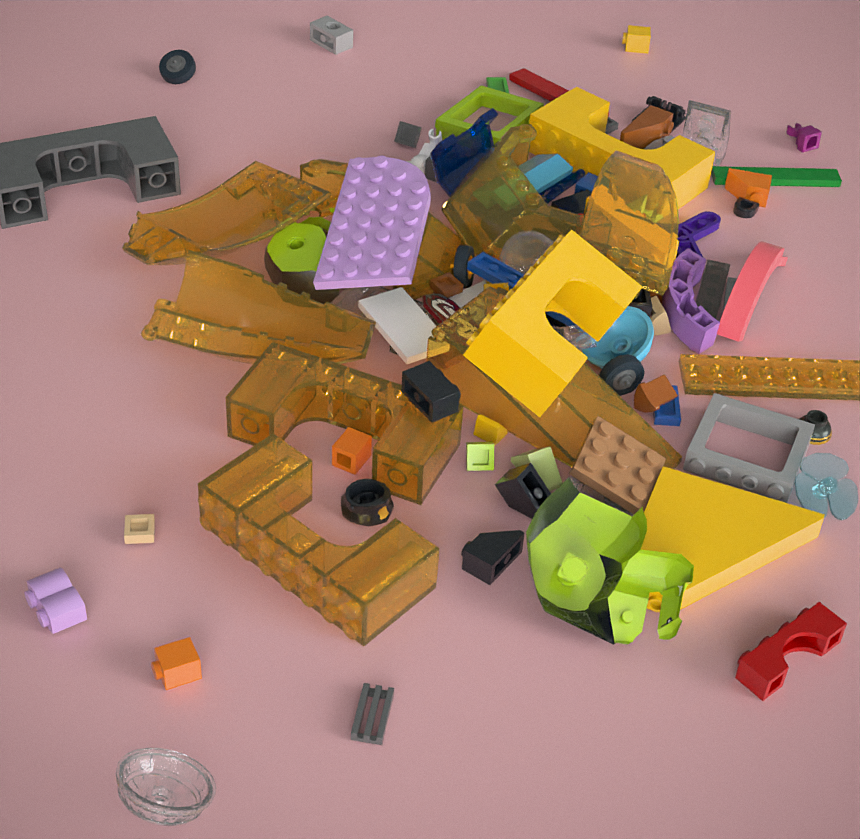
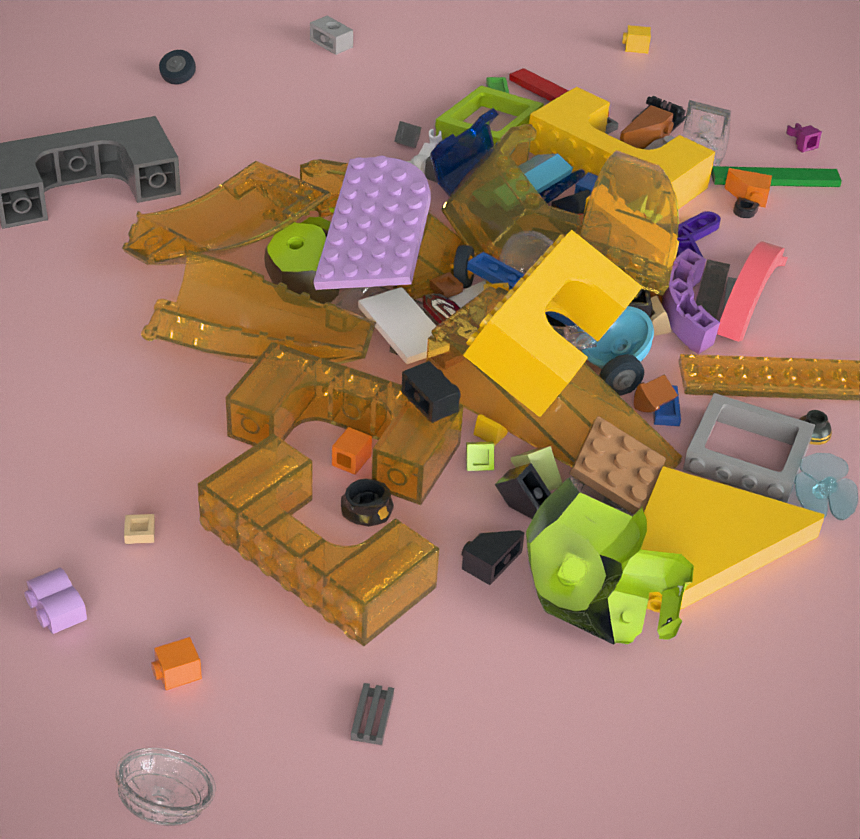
red arch [735,602,847,701] -> none

